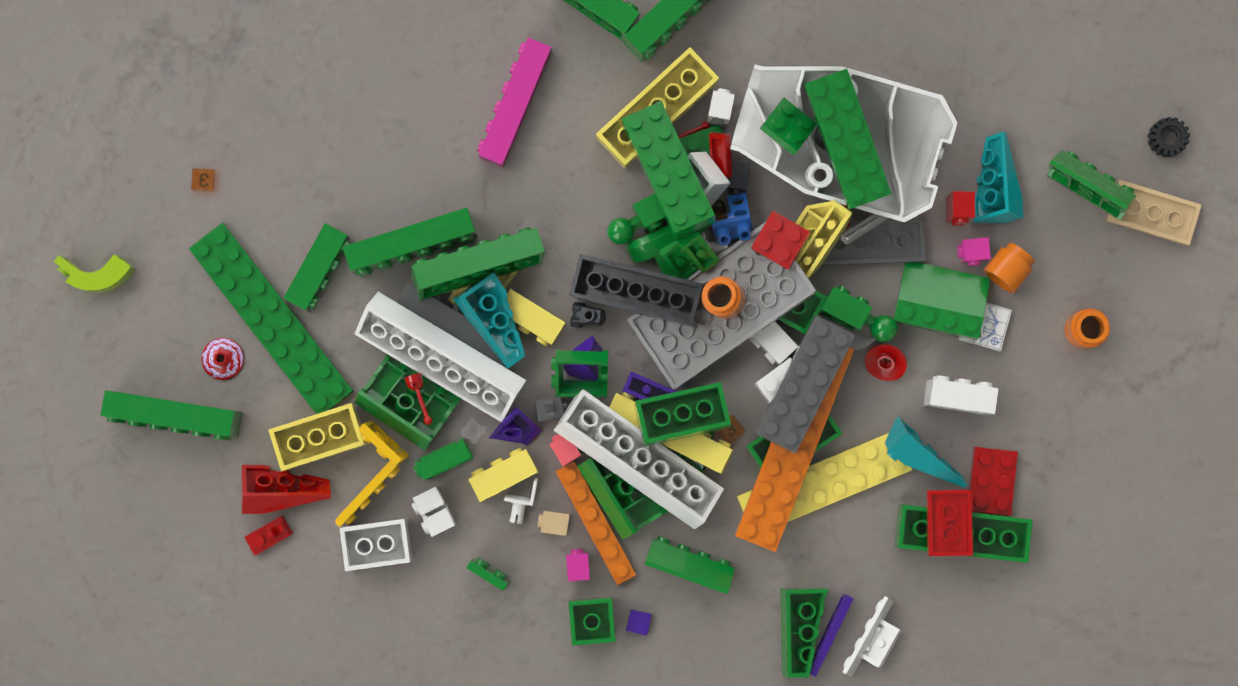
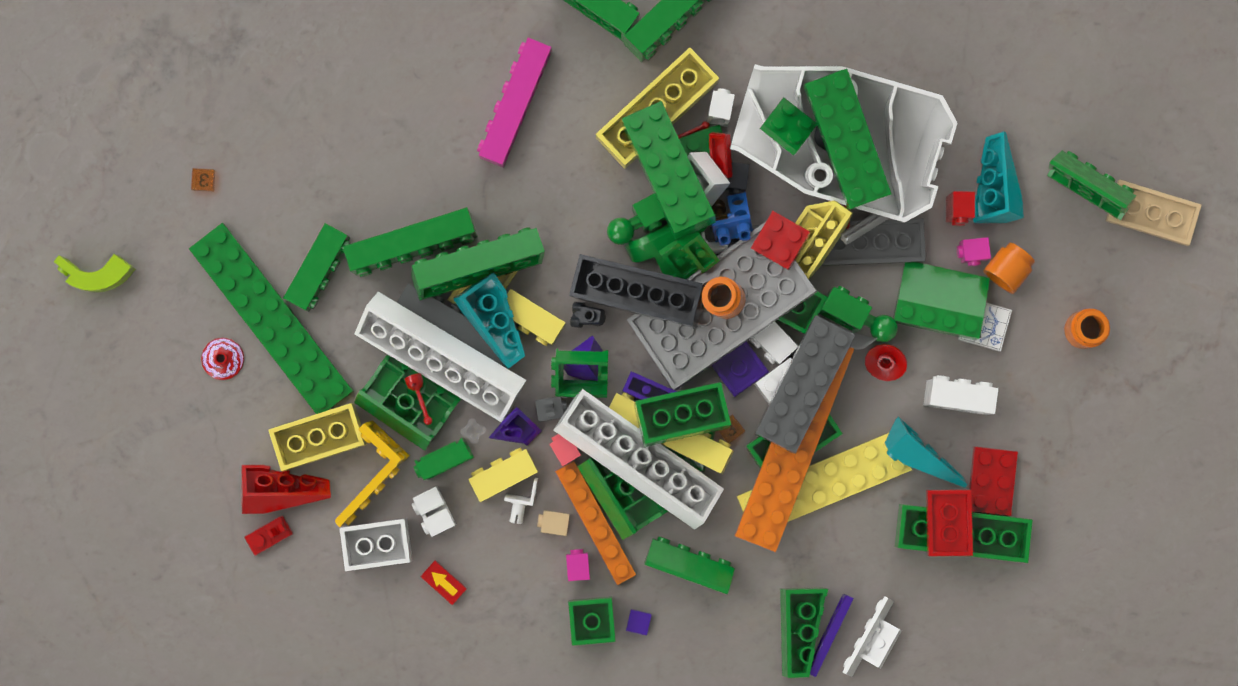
green brick [100,390,242,441] -> none
green plate [466,558,510,591] -> none
black tyre [1147,117,1190,158] -> none
none -> red tile [420,560,467,605]
none -> dark purple tile [711,341,769,397]

